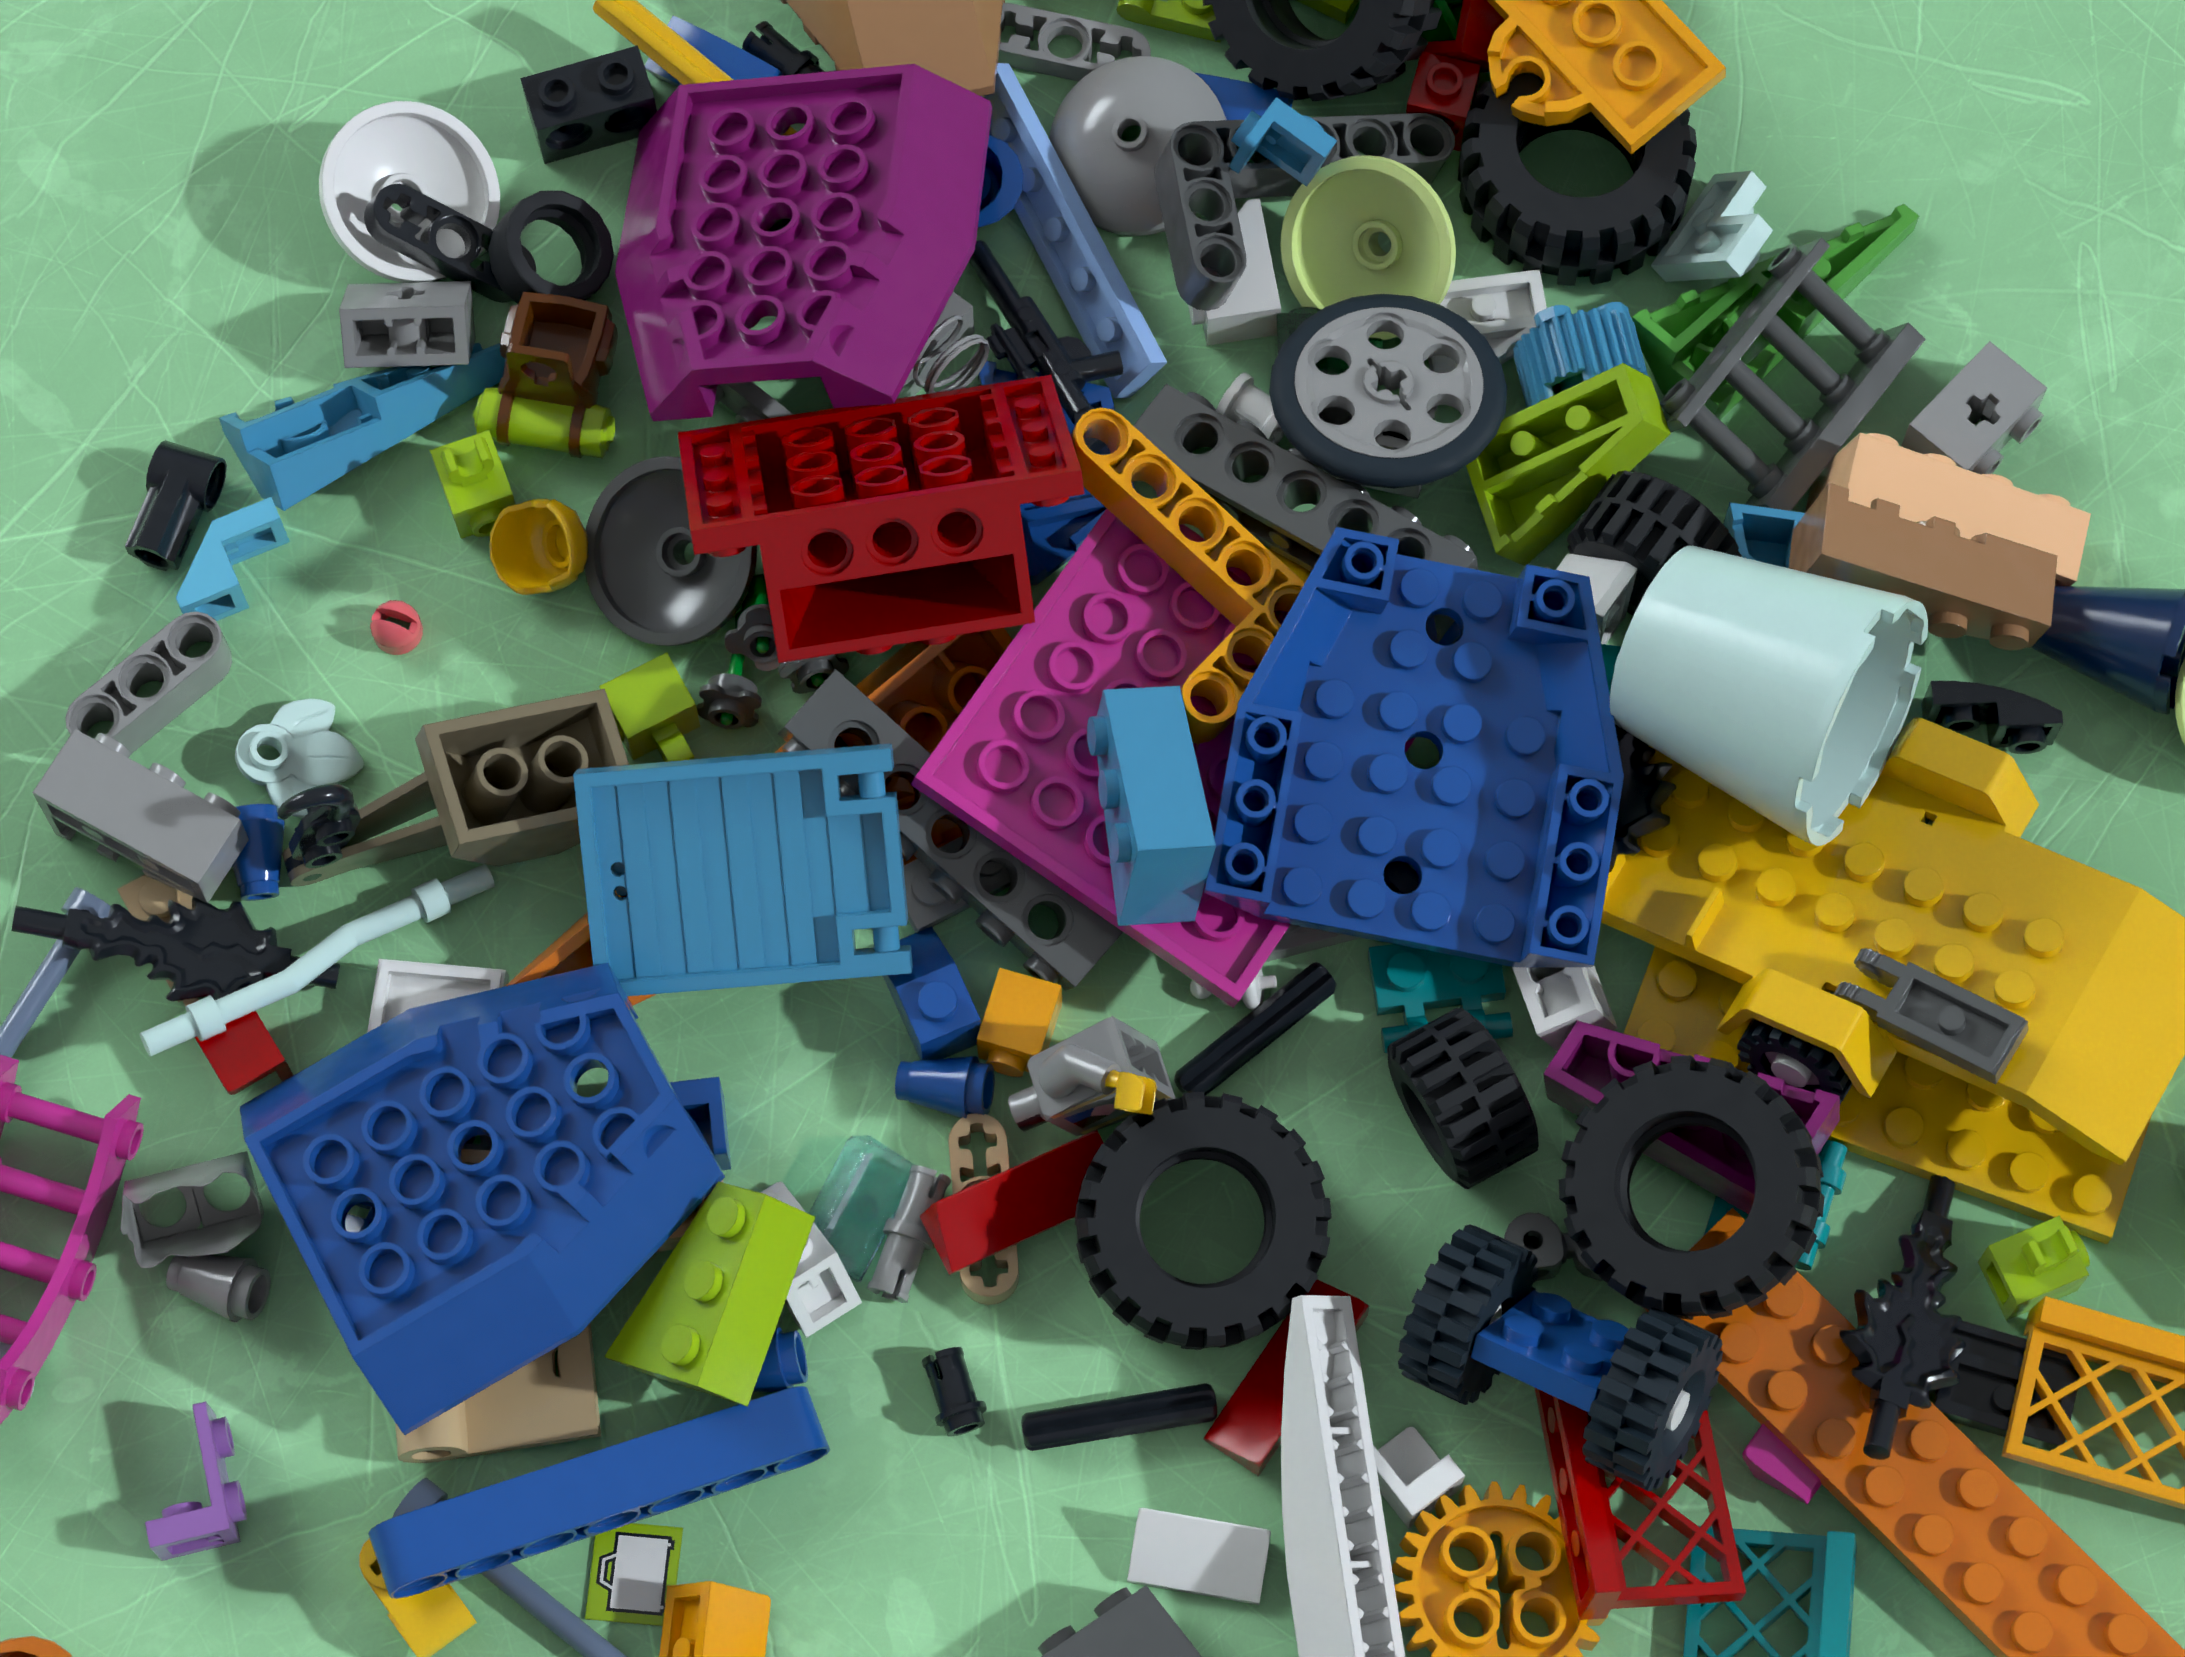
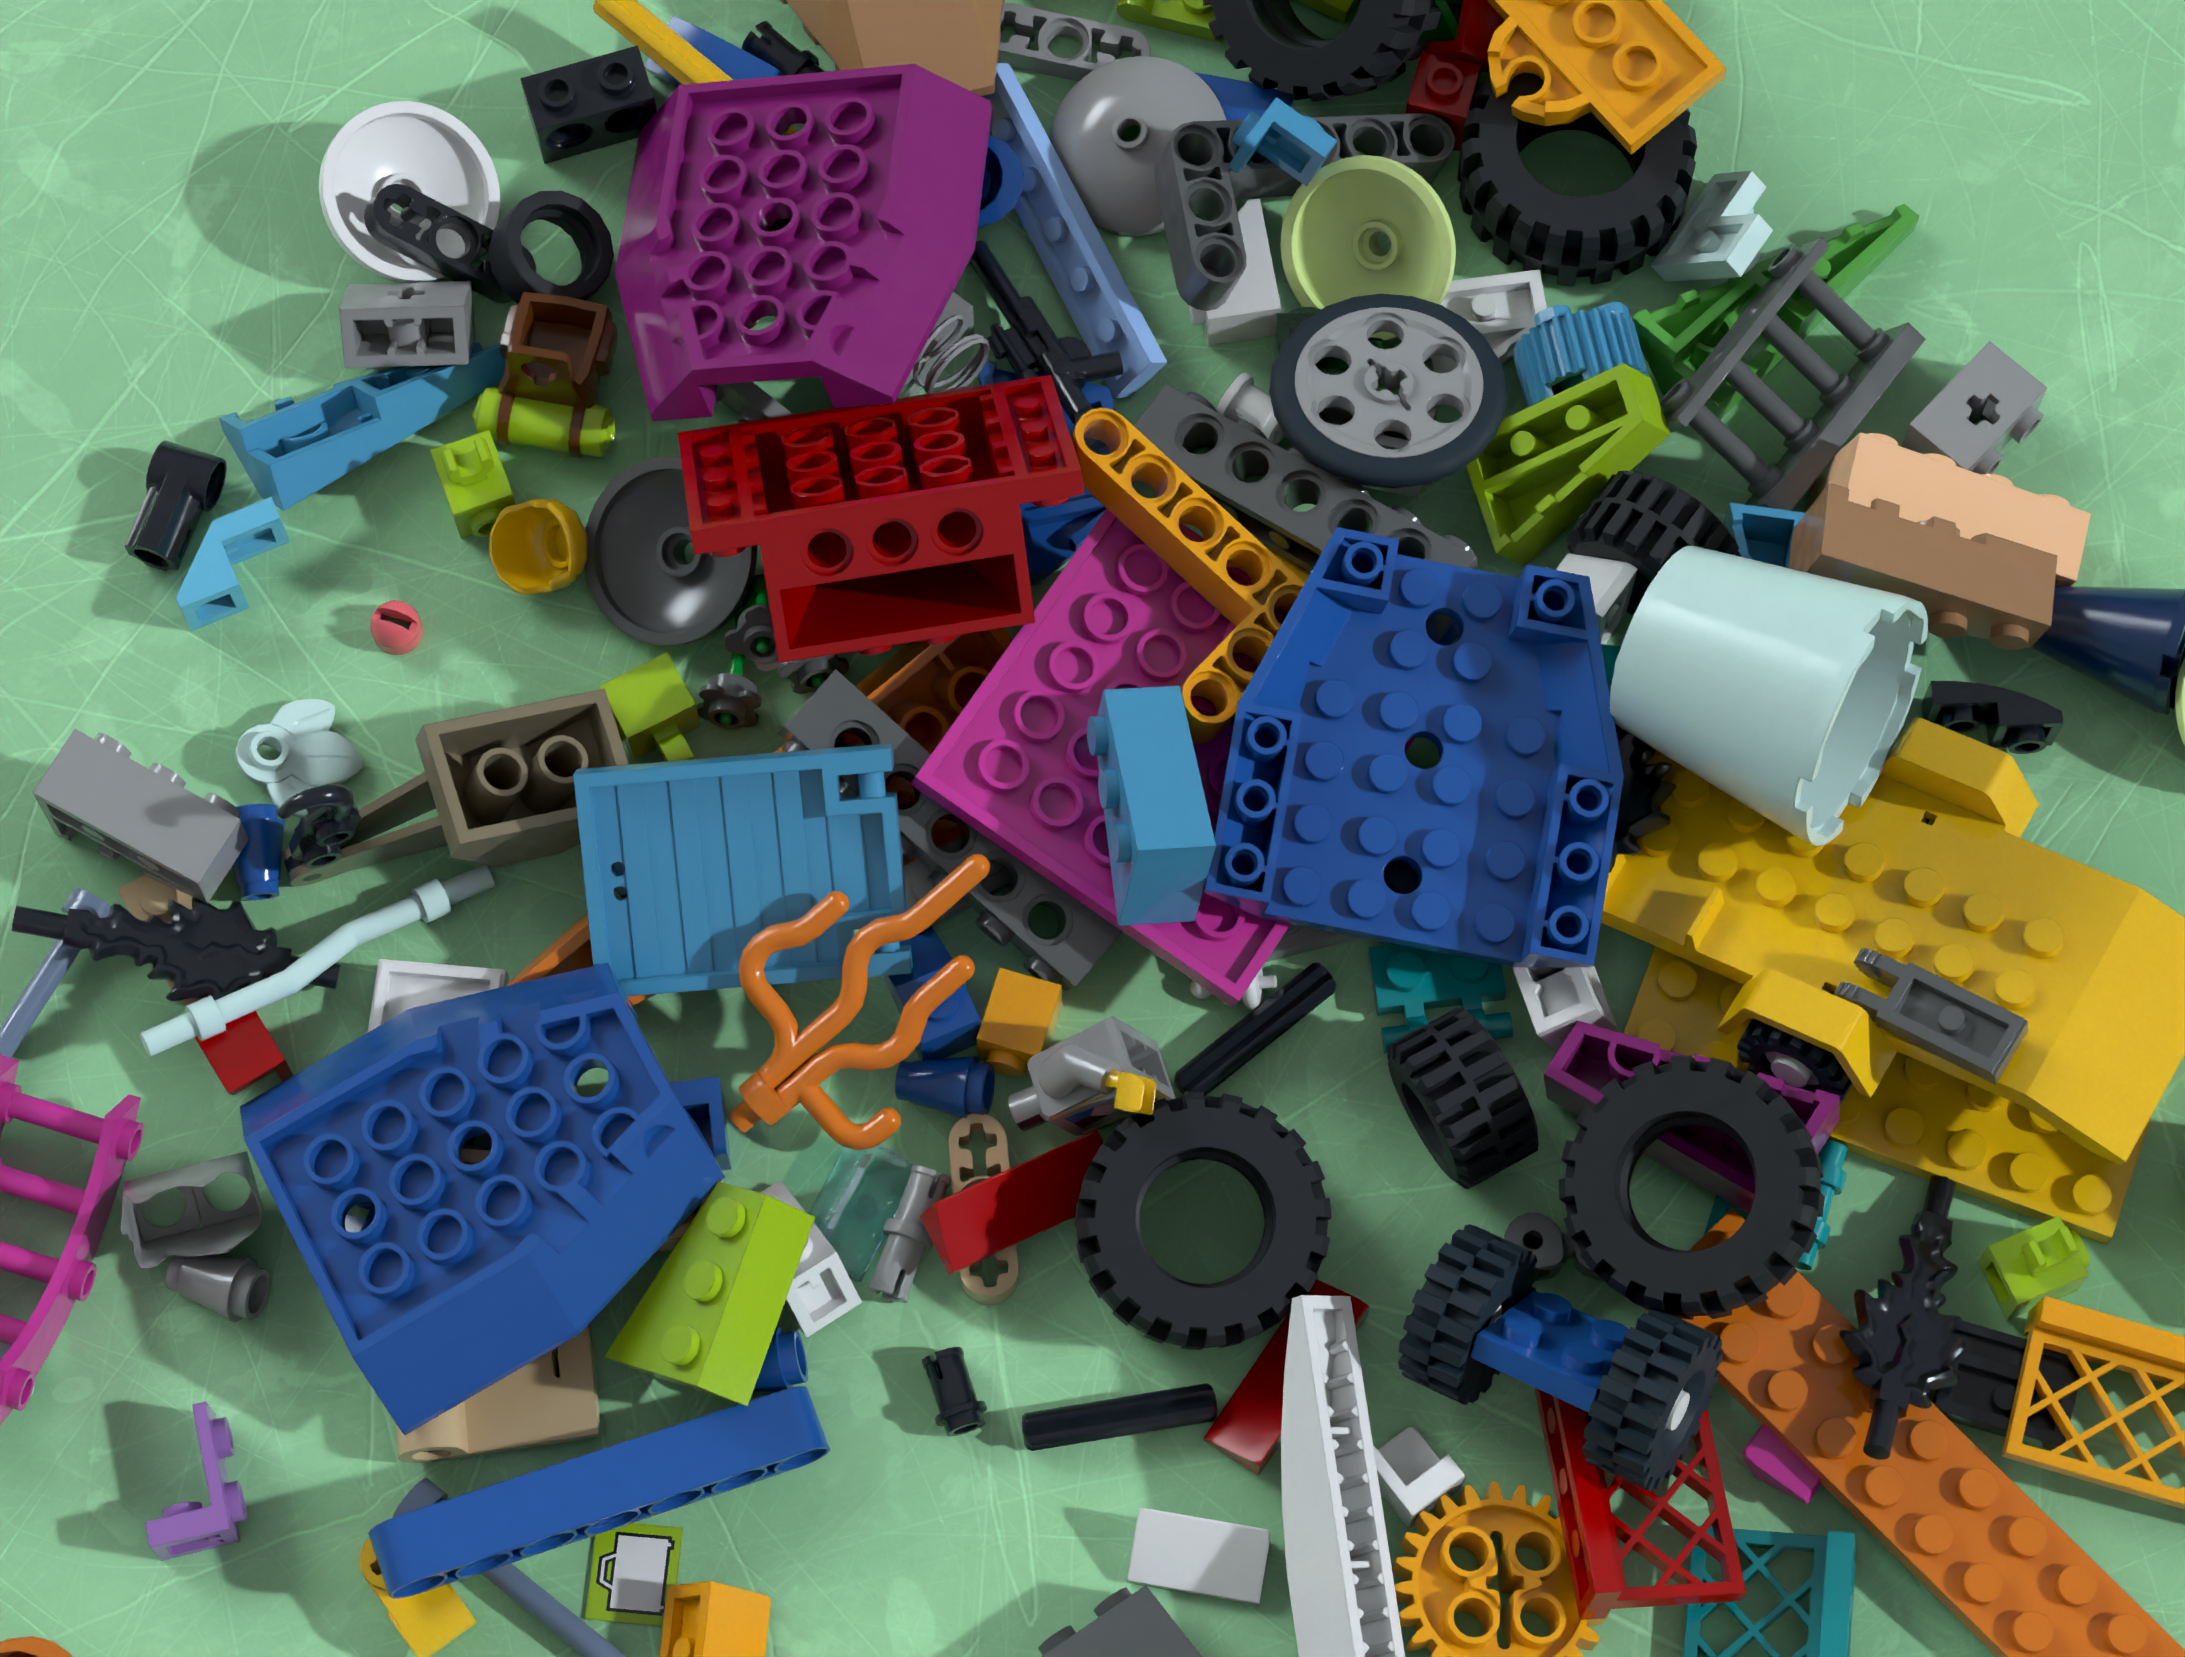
light grey beam [65,612,232,754] -> none
none -> orange plant [728,854,990,1150]

